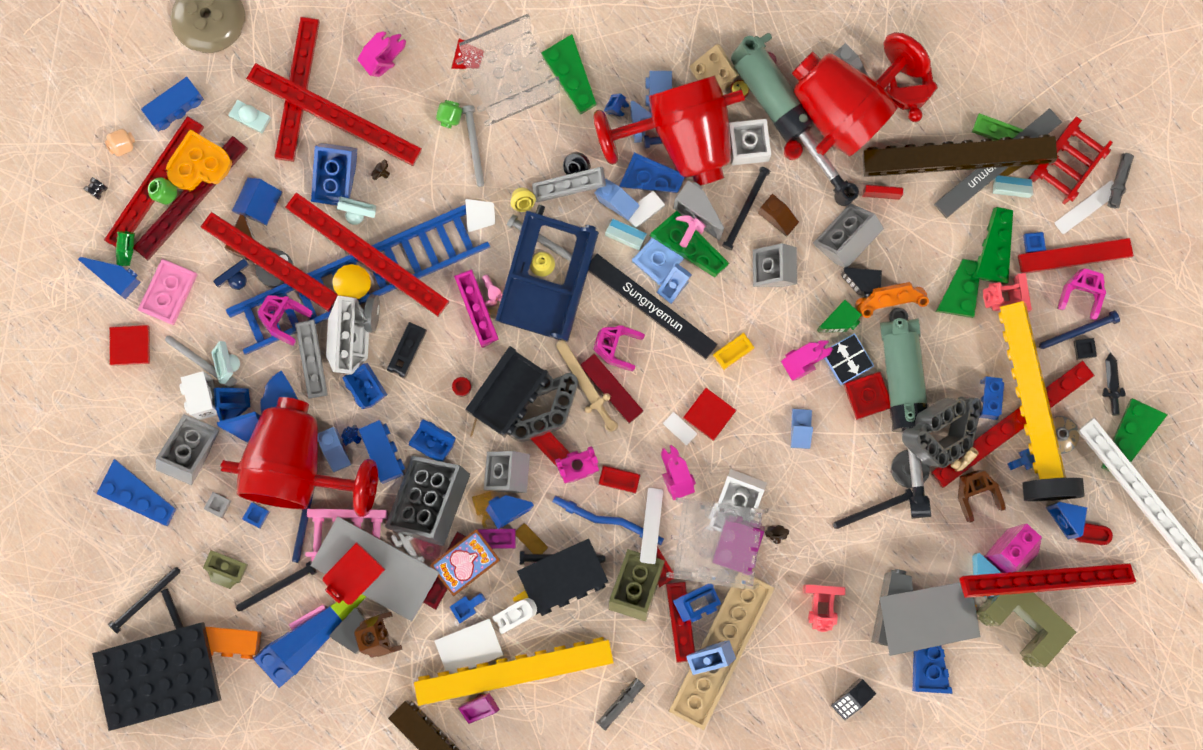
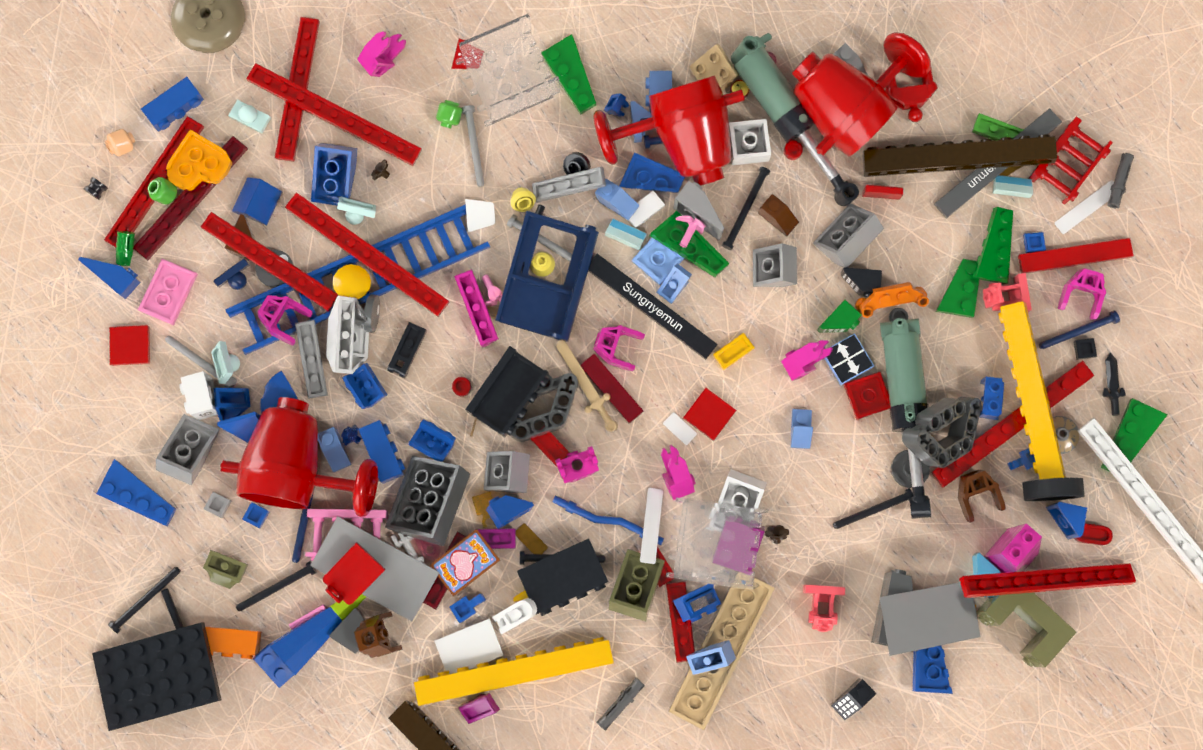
red tile [598,465,640,494] -> none
tan arm [951,447,979,471] -> none

